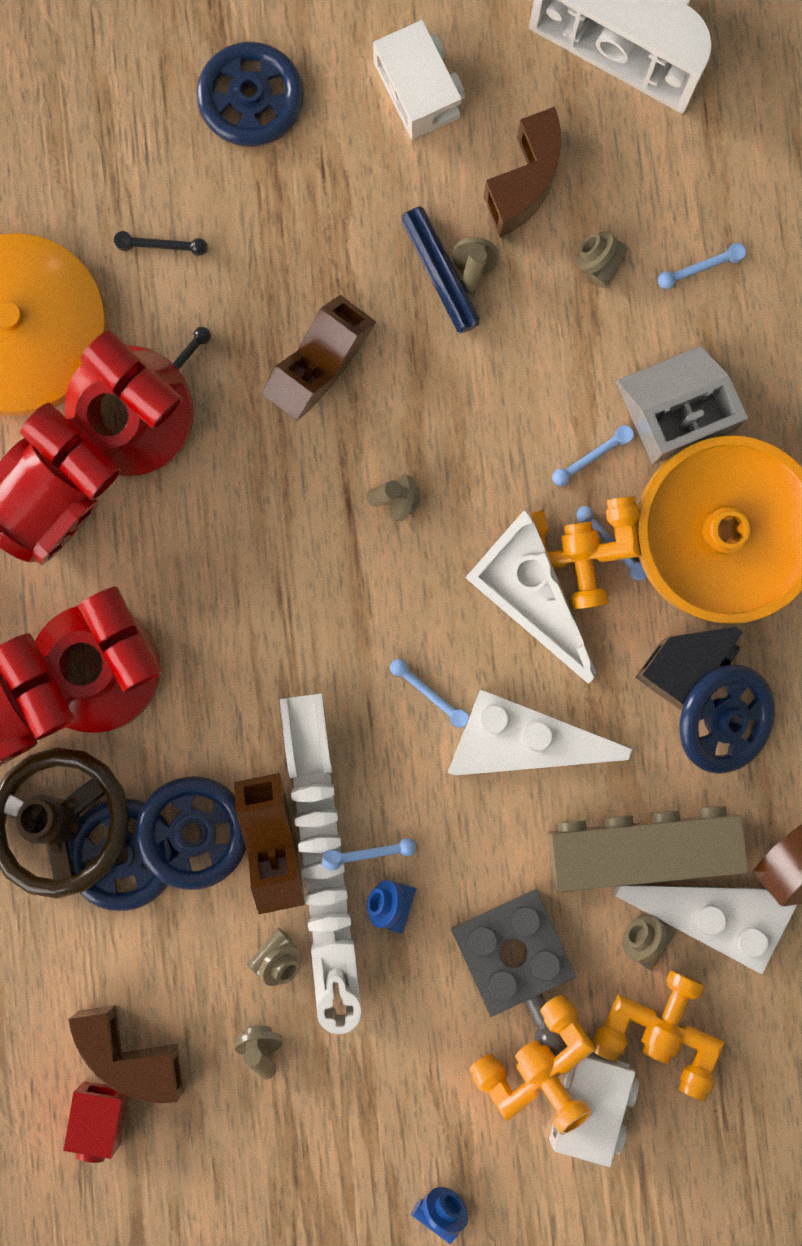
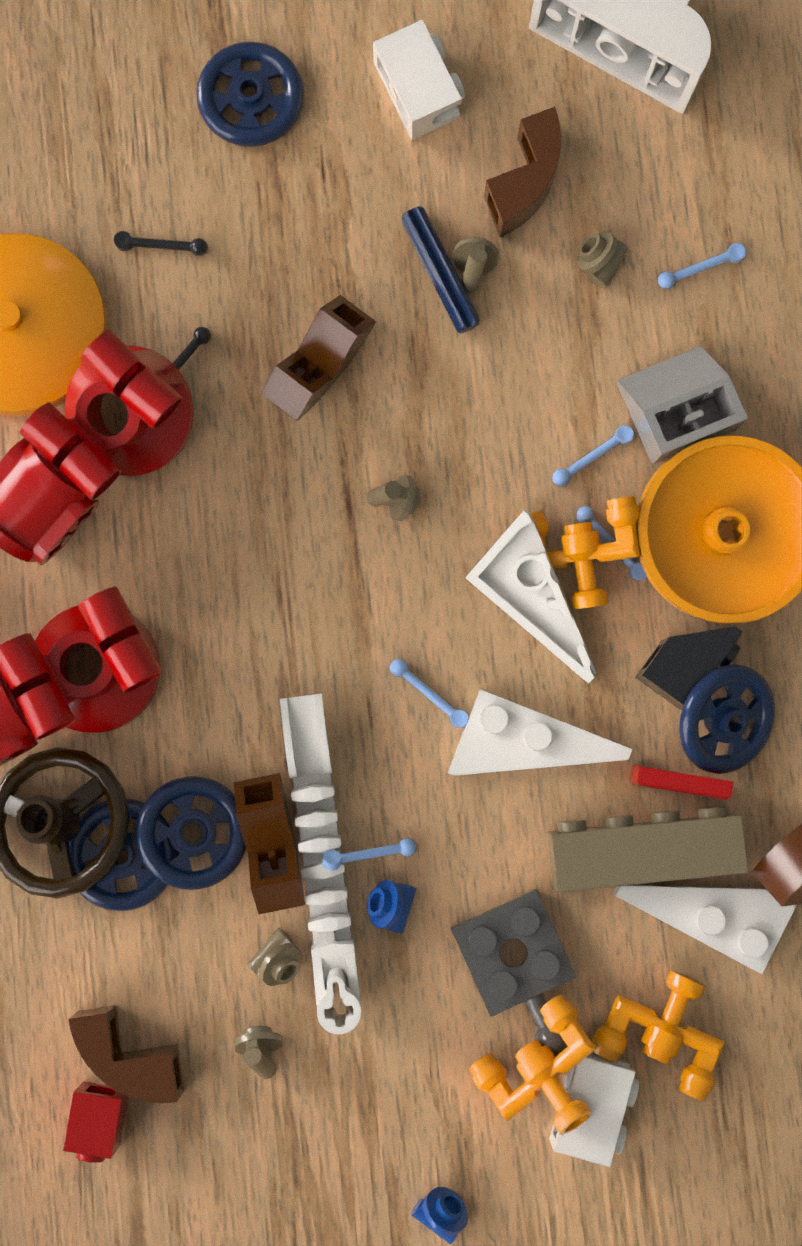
dark tan plate [623,915,676,971] -> none
none -> red tile [630,766,734,800]

